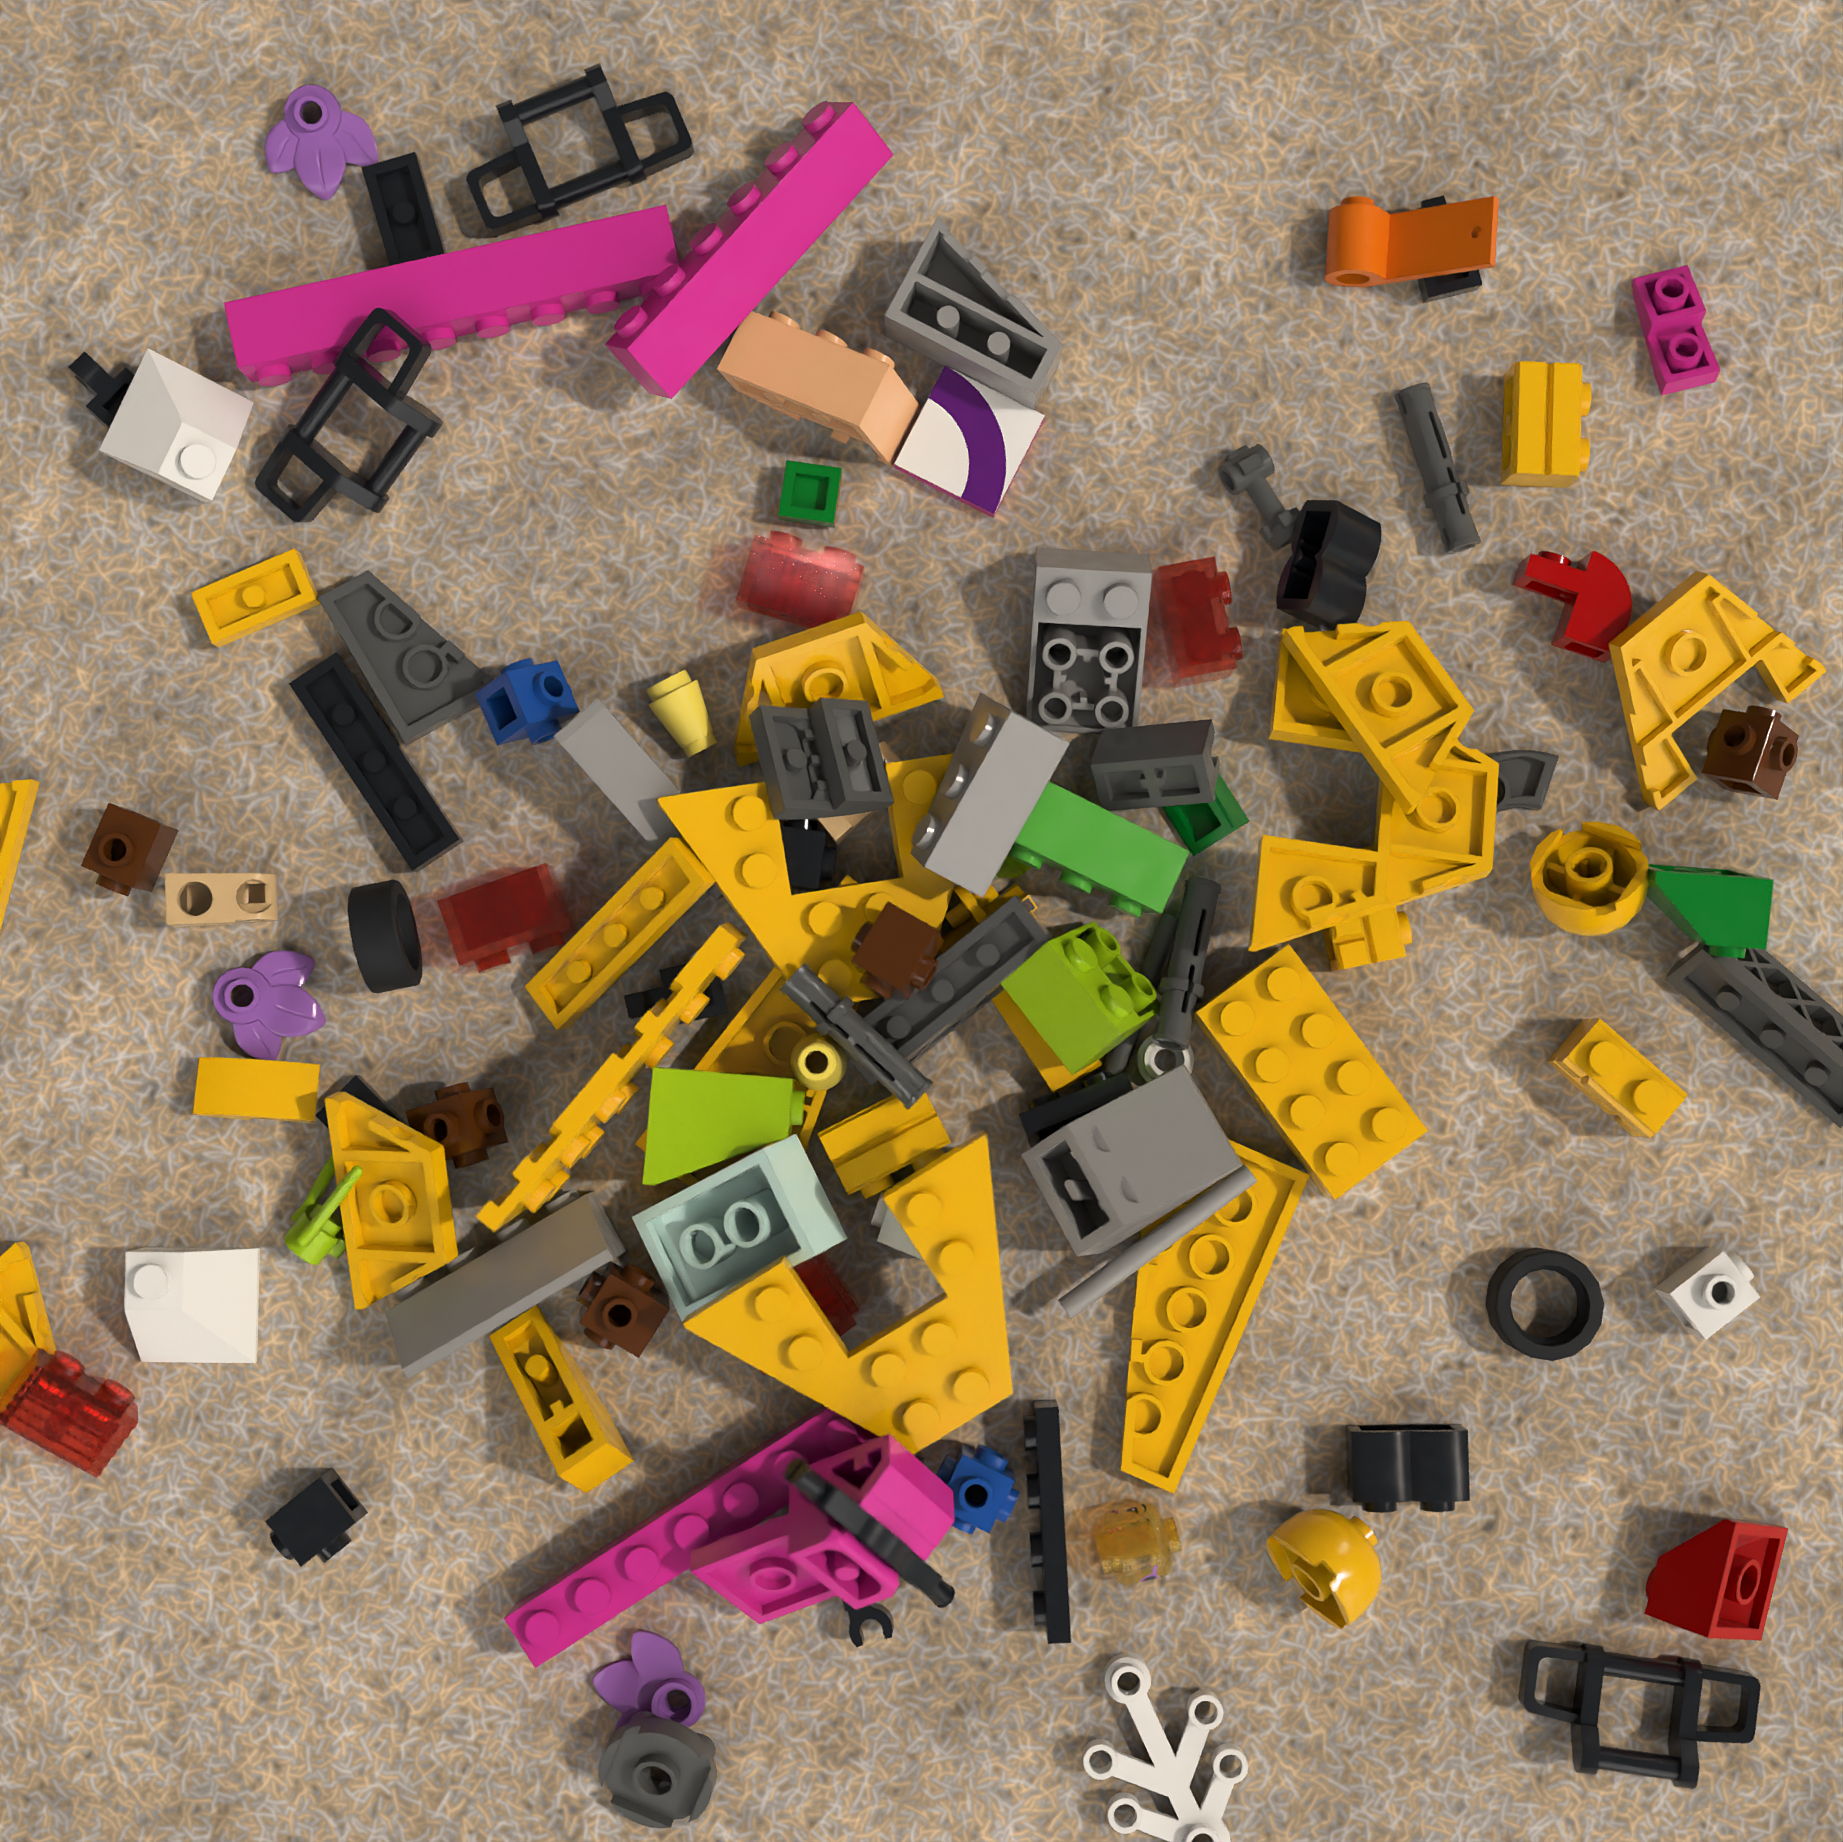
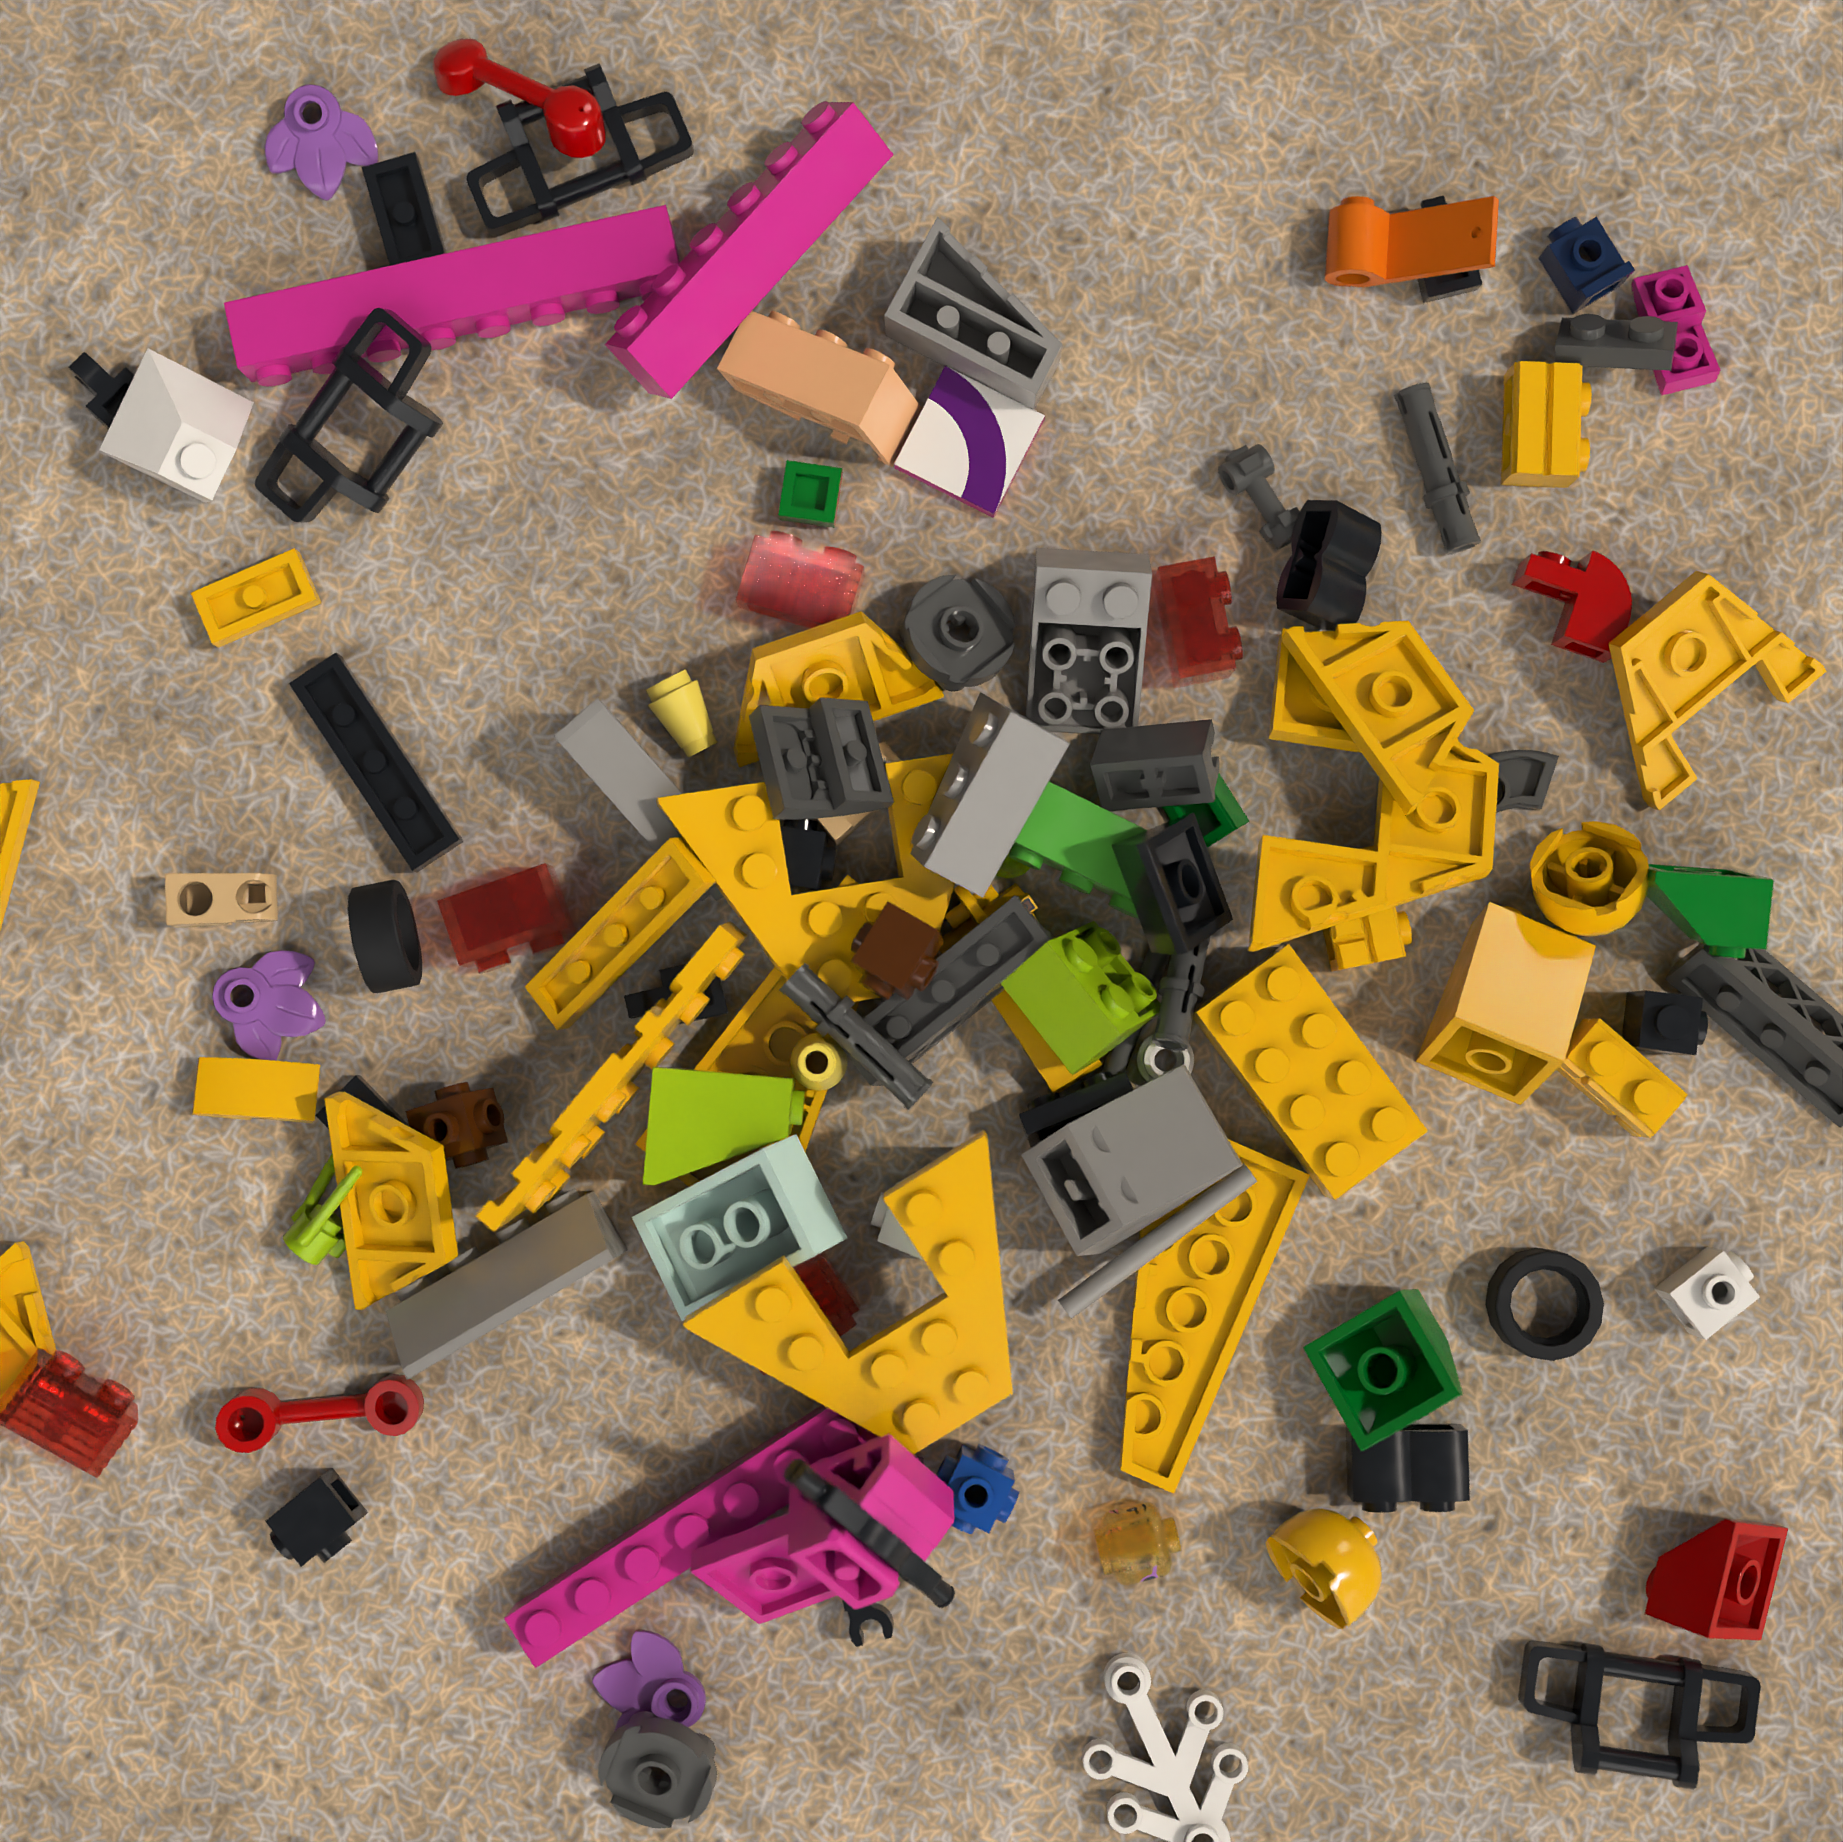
reddish brown brick [81,803,179,896] -> none
white slope [124,1247,260,1363] -> none
dark grey wing [318,570,494,746] -> none
blue brick [475,658,580,745] -> none
yellow slope [489,1304,634,1493] -> none
reddish brown brick [576,1261,670,1358] -> none
yellow brick [817,1092,951,1199] -> none
black plate [1023,1399,1071,1644] -> none
reddish brown brick [1701,705,1799,800] -> none
none -> red piece [215,1374,424,1453]
none -> red piece [432,38,606,158]
none -> dark grey plate [899,575,1016,691]
none -> black slope [1112,812,1233,955]
none -> green slope [1303,1289,1463,1452]
none -> yellow slope [1415,902,1596,1105]
none -> dark blue brick [1538,217,1635,314]
none -> dark grey plate [1554,314,1678,371]
none -> black brick [1622,990,1708,1055]

